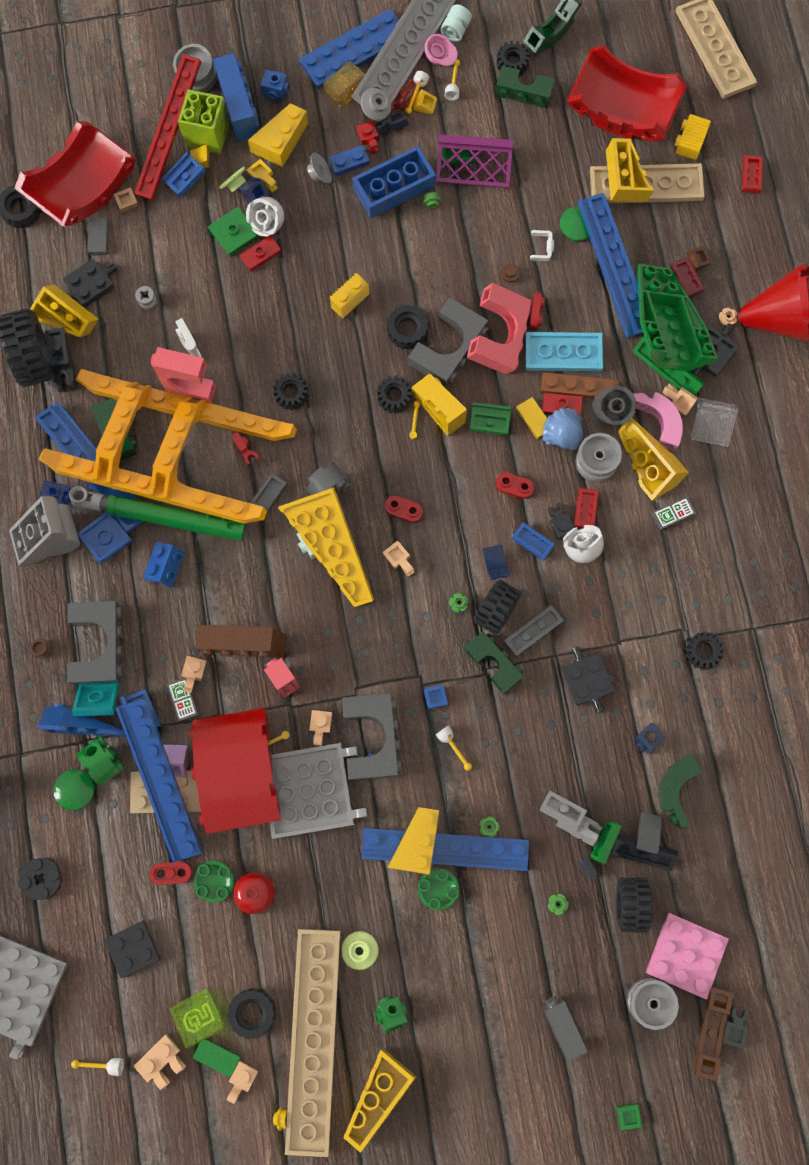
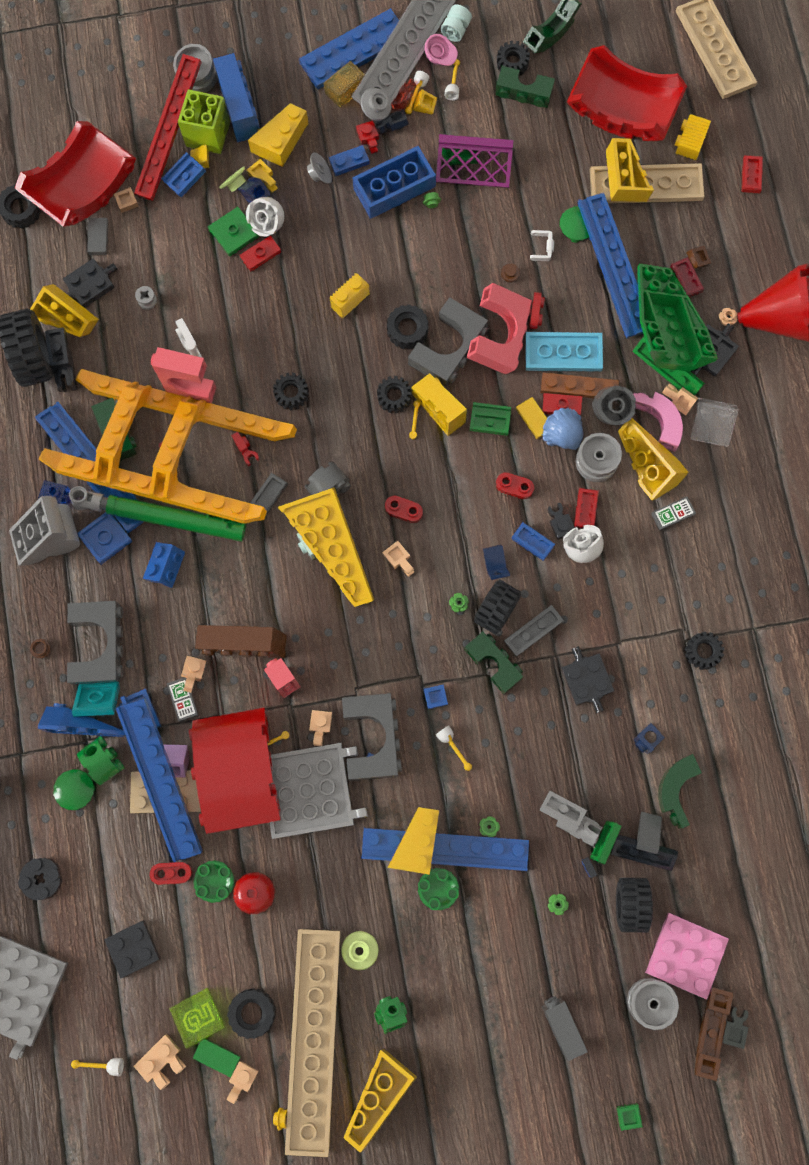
blue brick [260,70,290,101] -> none

